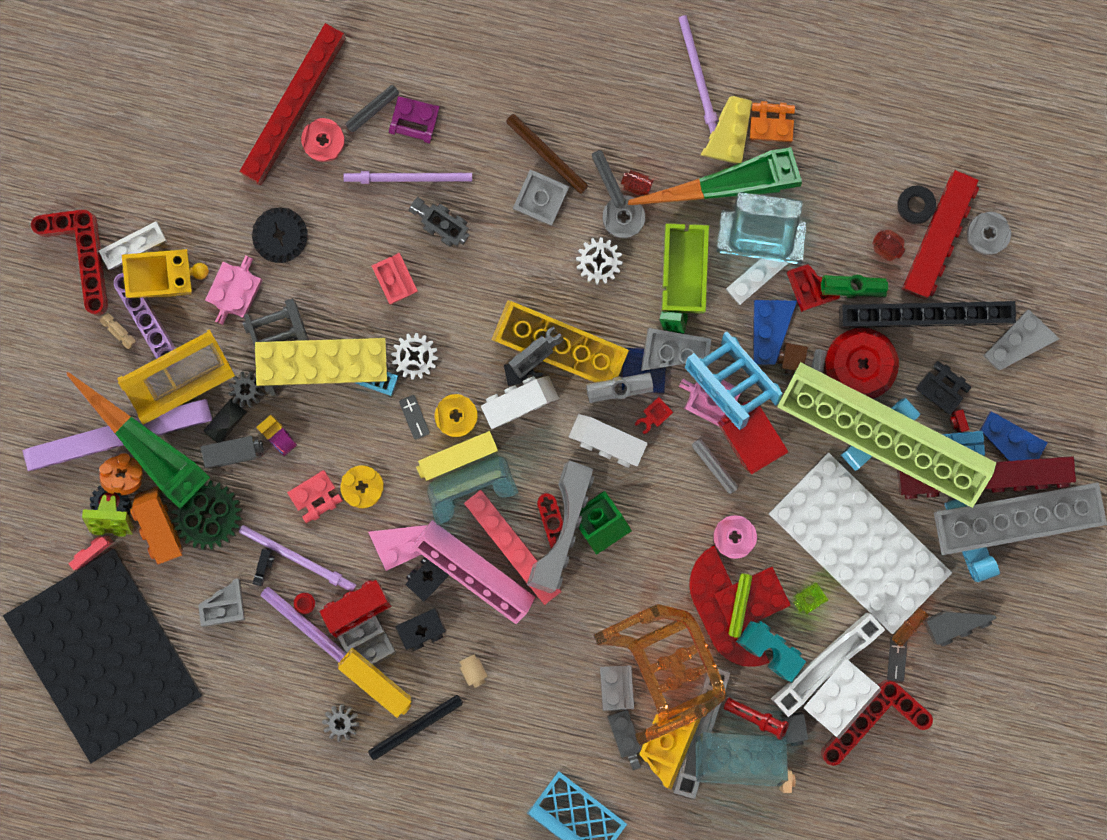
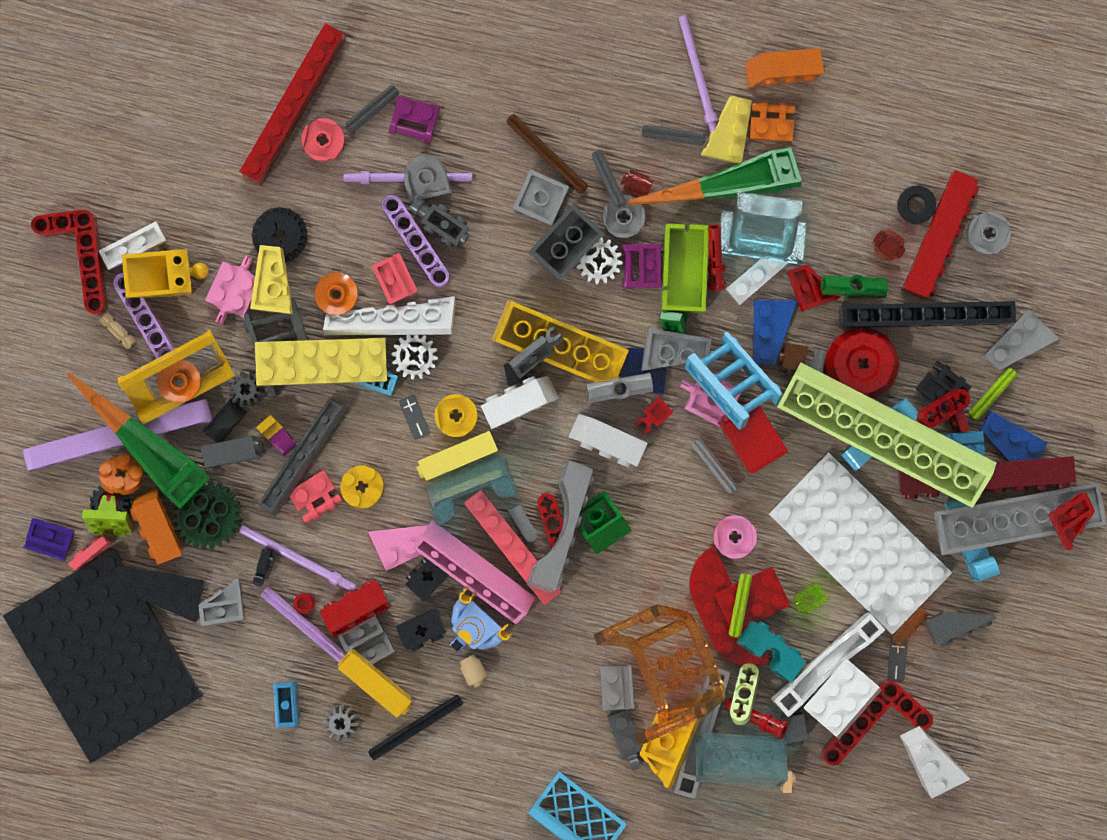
none -> dark purple plate [23,518,75,561]
none -> black wing [113,565,204,623]
none -> orange dish [157,360,201,403]
none -> light yellow wing [250,245,293,315]
none -> dark grey tile [258,398,348,516]
none -> dark azure brick [273,681,300,728]
none -> orange dish [315,272,358,315]
none -> white wing [323,297,456,335]
none -> lavender beam [382,195,450,288]
none -> light grey tile [404,155,452,202]
none -> light blue torso [450,588,514,653]
none -> light grey bar [508,504,537,542]
none -> dark grey slope [528,204,605,281]
none -> magenta plate [622,244,661,289]
none -> dark grey axle [642,125,705,146]
none -> red pin [707,225,727,291]
none -> yellowish green beam [730,663,760,725]
none -> orange wedge [745,48,824,88]
none -> white wedge [900,726,970,799]
none -> red beam [917,389,970,428]
none -> lime axle [968,368,1017,421]
none -> red wing [1047,492,1095,551]

